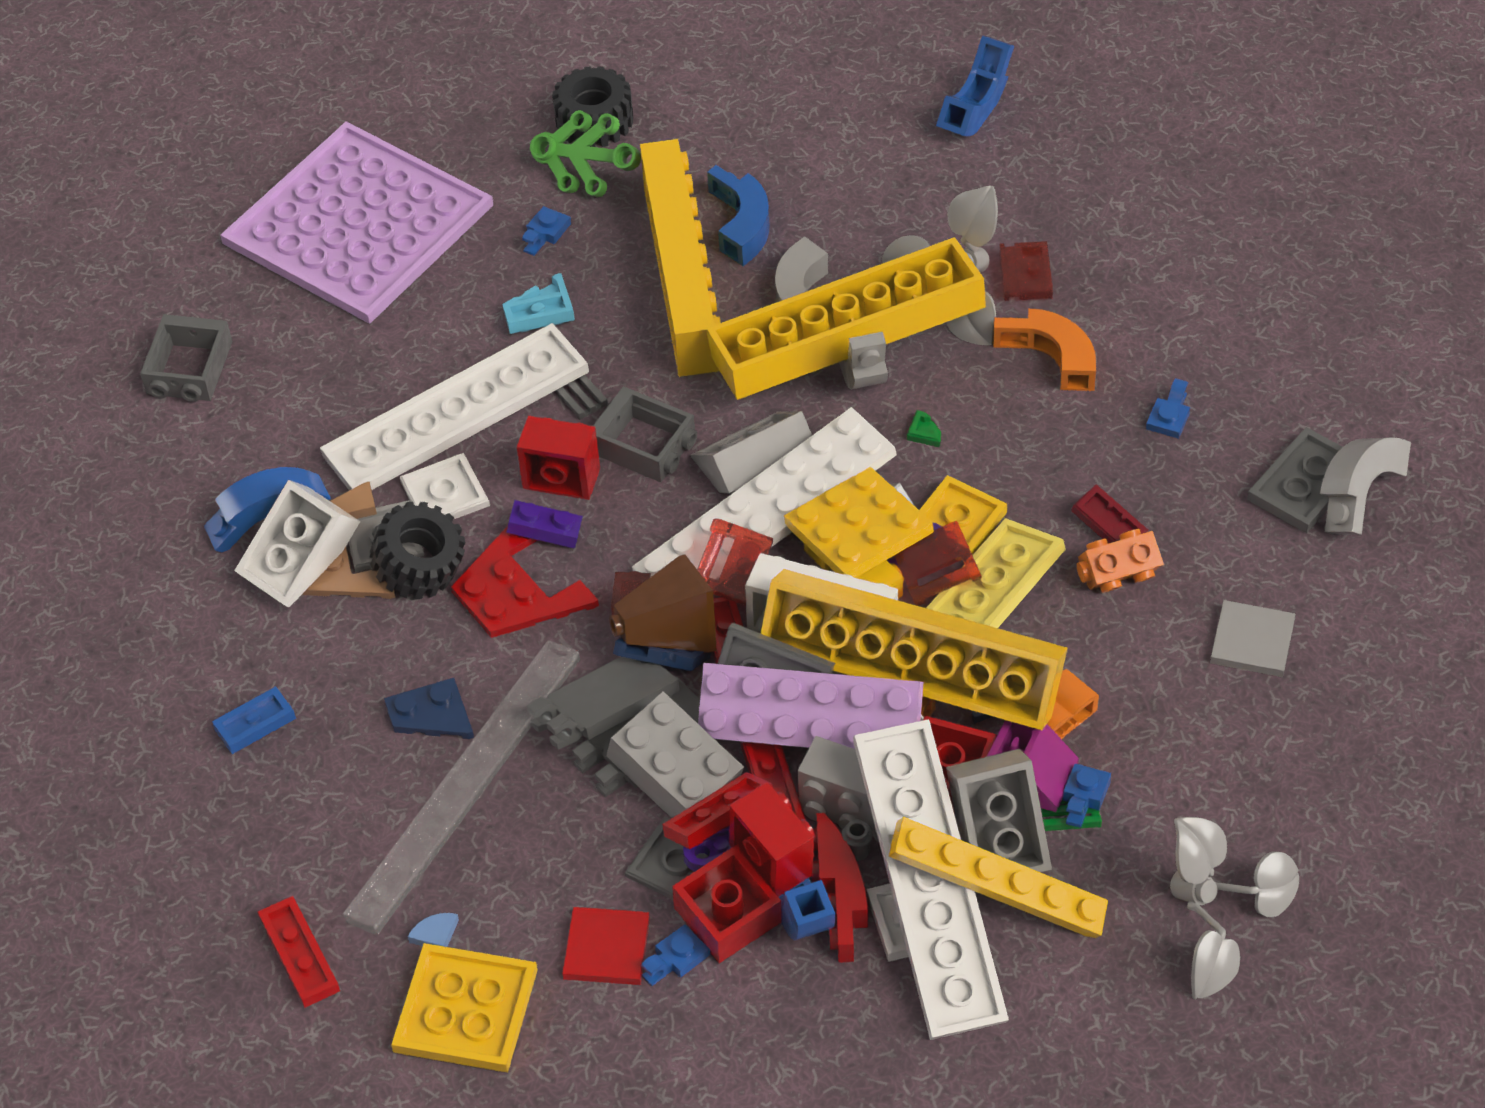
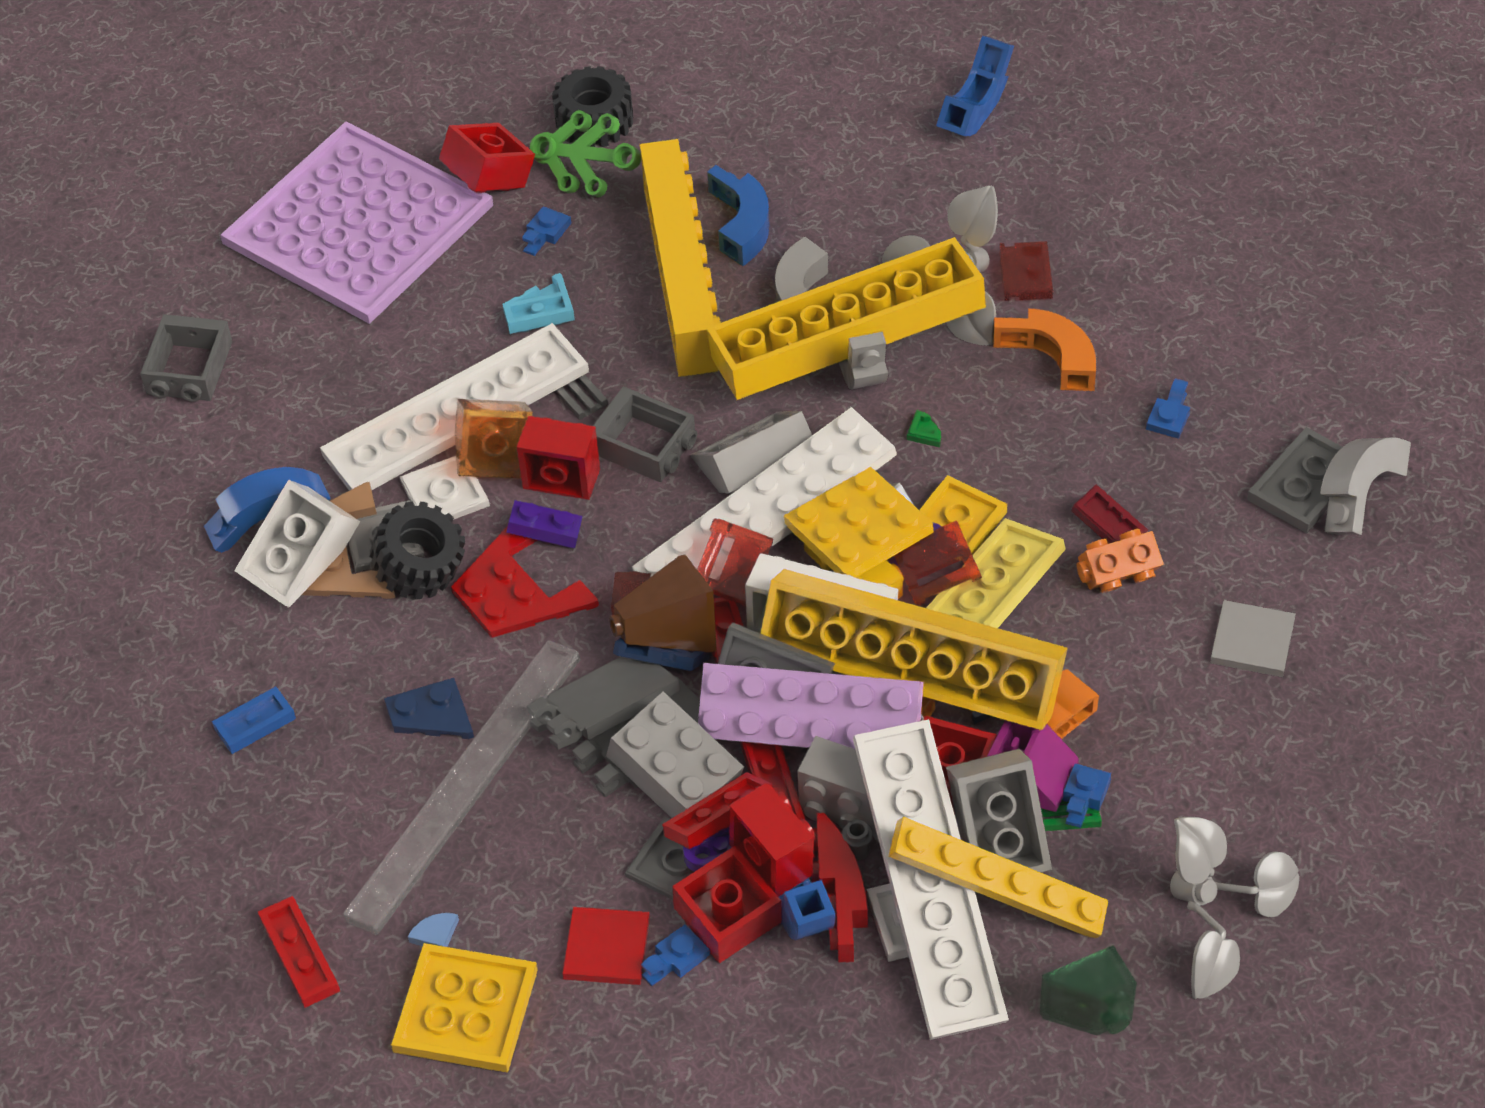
none -> red brick [439,123,535,193]
none -> clear orange slope [455,399,533,478]
none -> clear green slope [1039,945,1137,1035]

